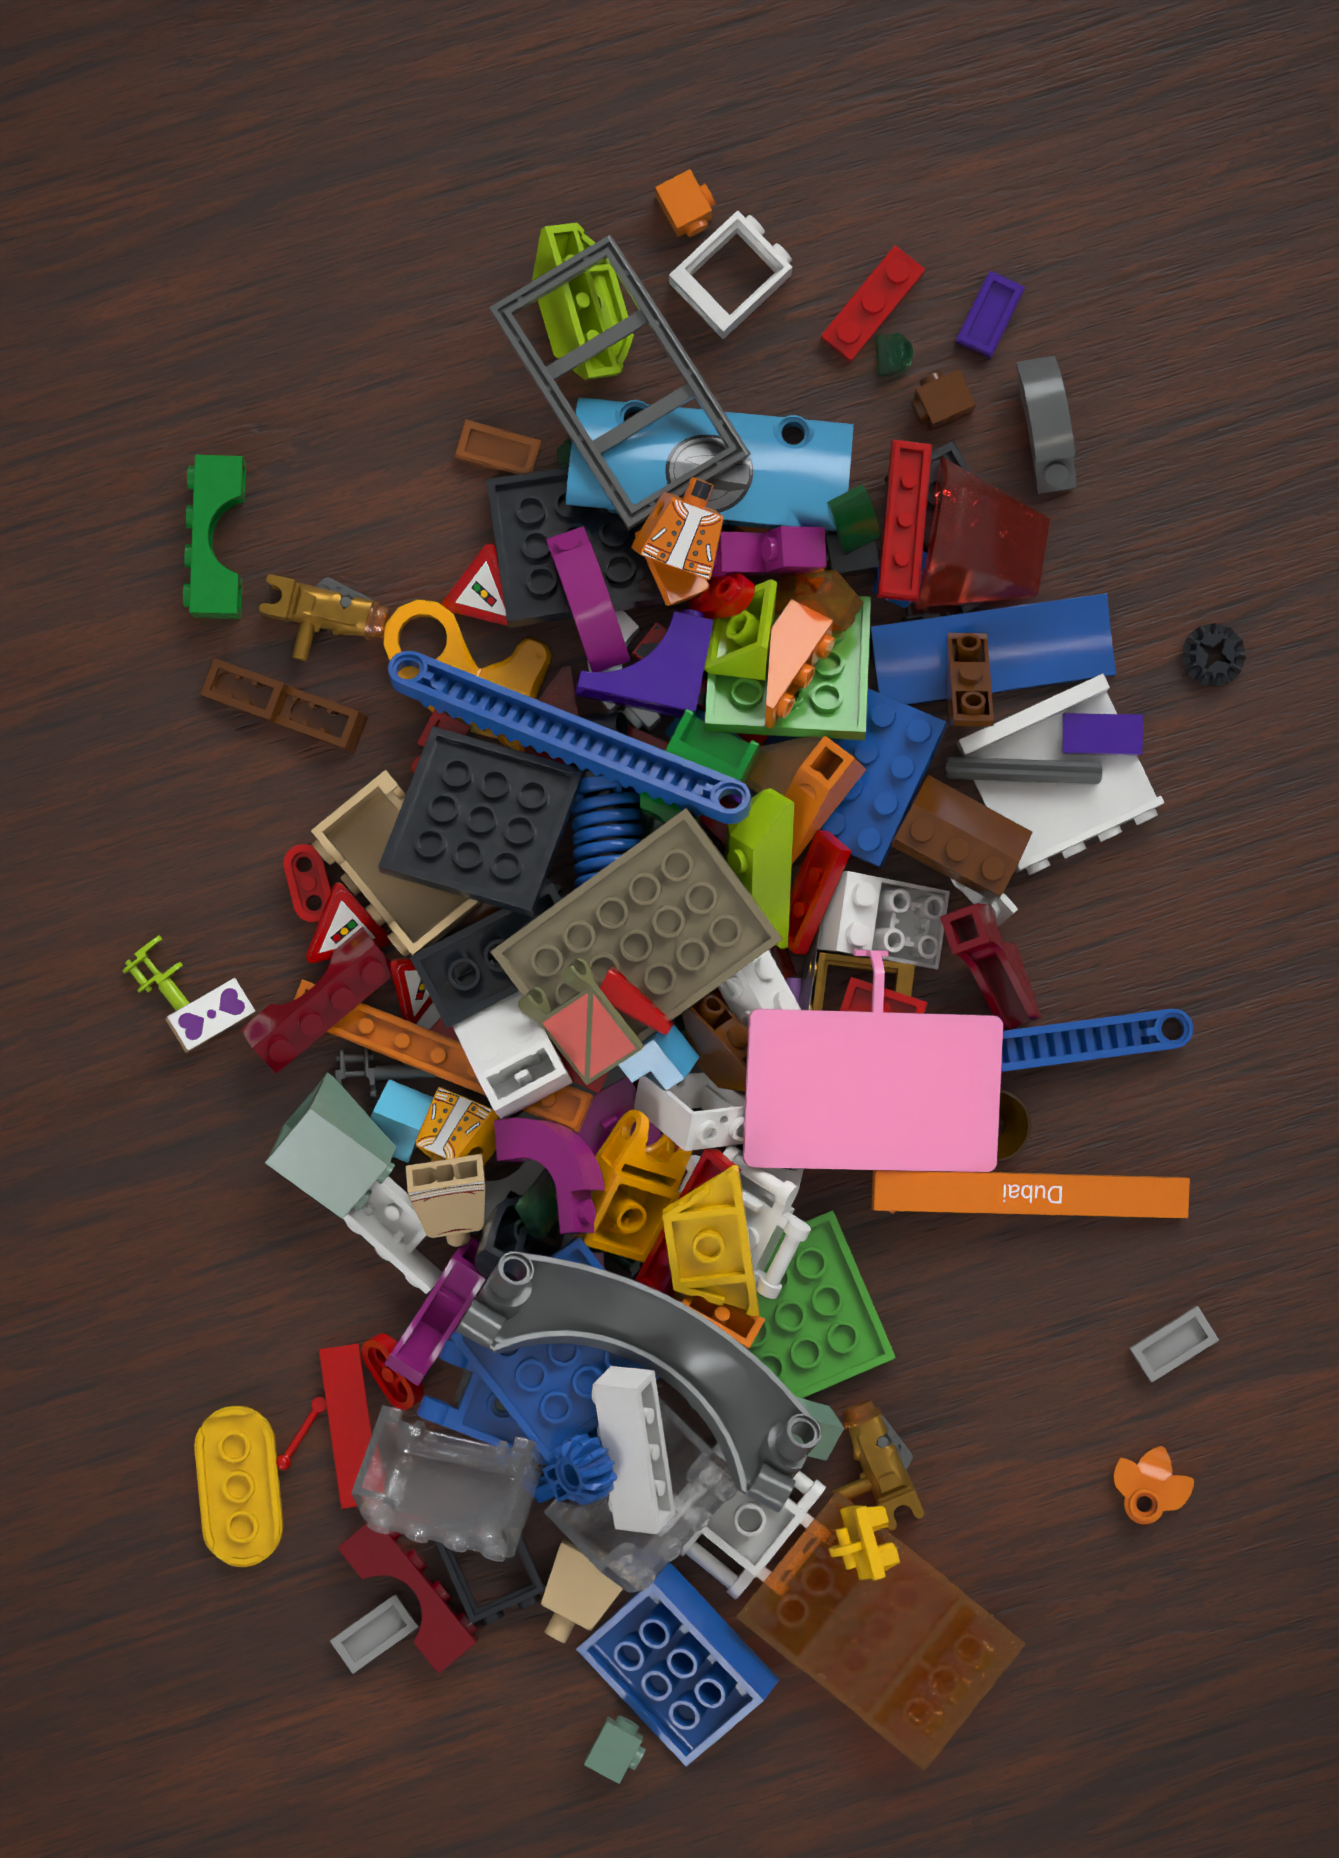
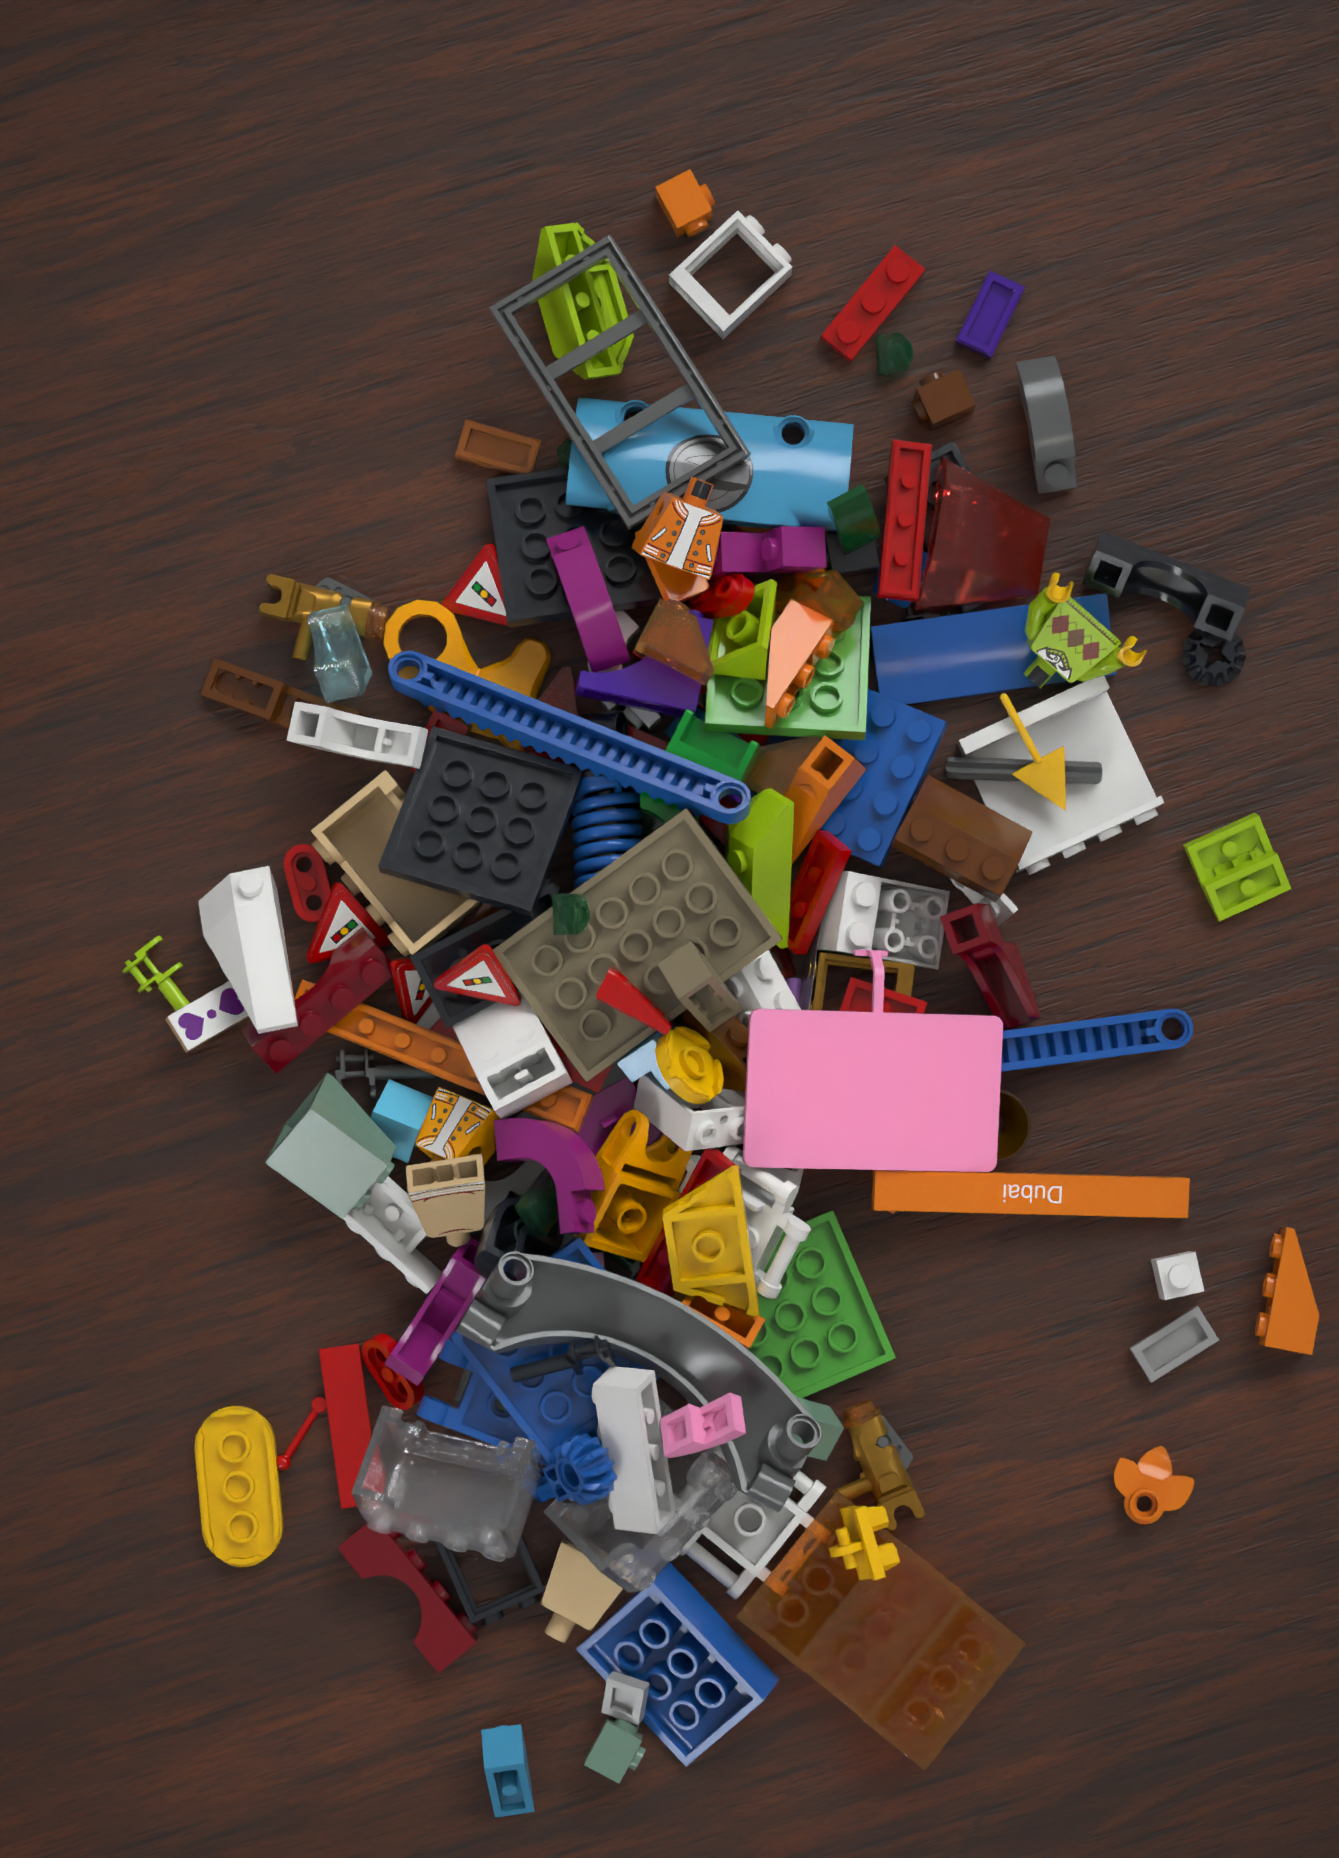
green arch [183,455,247,619] -> none
light grey tile [330,1593,419,1674] -> none
flag [518,958,645,1085] -> none
reddish brown slope [946,633,994,726] -> none
dark purple tile [1062,713,1143,756] -> none
none -> white wedge [198,866,298,1034]
none -> white arch [286,701,428,769]
none -> clear light blue arch [307,604,373,703]
none -> piece [433,945,521,1006]
none -> dark azure slope [481,1724,535,1818]
none -> black piece [510,1335,616,1383]
none -> clear green plate [552,893,590,935]
none -> light grey plate [601,1671,650,1725]
none -> clear orange slope [635,598,714,686]
none -> yellow tile [655,1026,724,1105]
none -> dark tan arch [658,941,743,1033]
none -> bright pink slope [660,1393,746,1458]
none -> yellow piece [1000,693,1066,811]
none -> lime torso [1024,572,1147,689]
none -> black arch [1082,531,1250,641]
none -> white brick [1151,1251,1204,1300]
none -> lime slope [1183,813,1291,922]
none -> orange slope [1255,1227,1319,1355]

